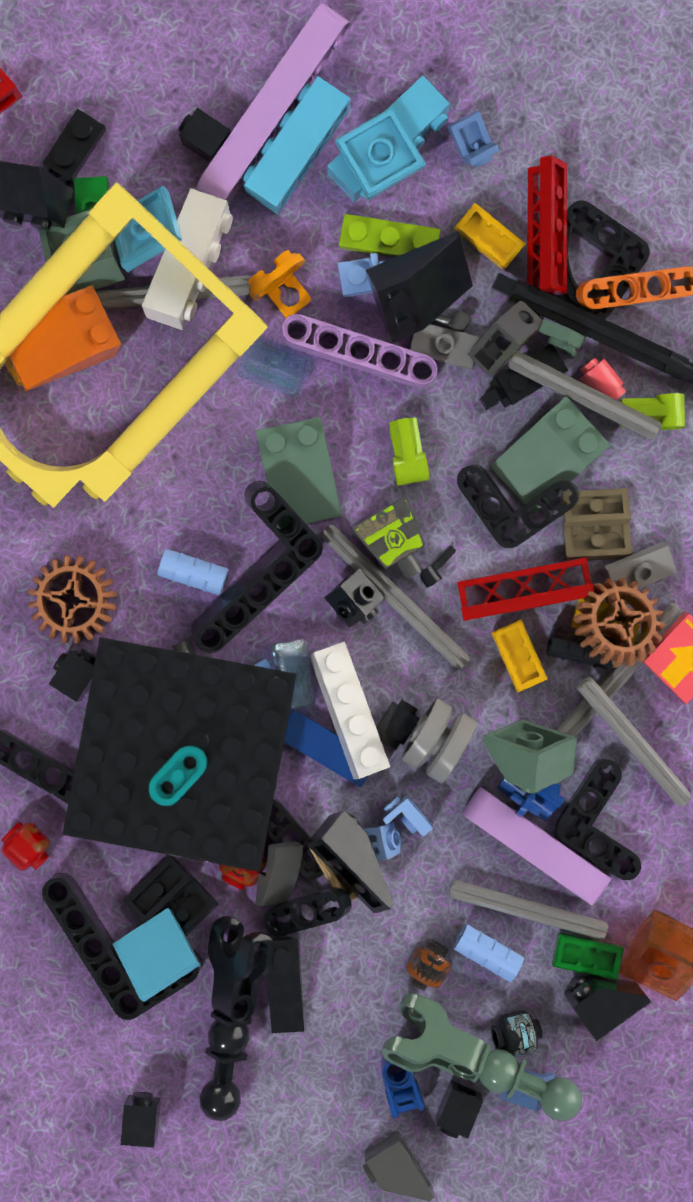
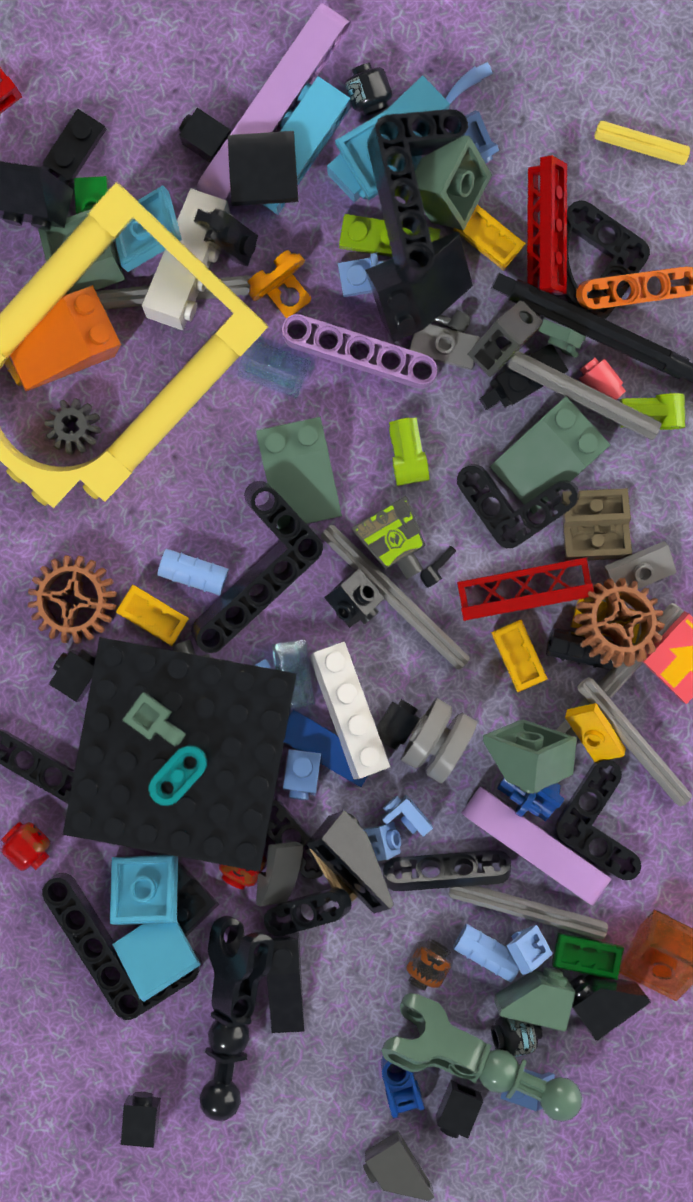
none -> dark grey gear [44,398,102,455]
none -> medium azure tile [110,855,178,925]
none -> yellow plate [115,584,189,646]
none -> sand green plate [123,692,186,746]
none -> black hinge [193,208,258,266]
none -> black slope [228,131,298,206]
none -> medium blue bracket [283,749,321,800]
none -> black head [345,63,393,116]
none -> black beam [367,109,468,285]
none -> black beam [383,850,511,892]
none -> sand green slope [415,135,492,230]
none -> light blue helmet [446,62,493,104]
none -> sand green slope [494,967,575,1032]
none -> light blue bracket [506,925,553,975]
none -> yellow plate [565,703,626,762]
none -> light yellow axle [594,121,690,165]

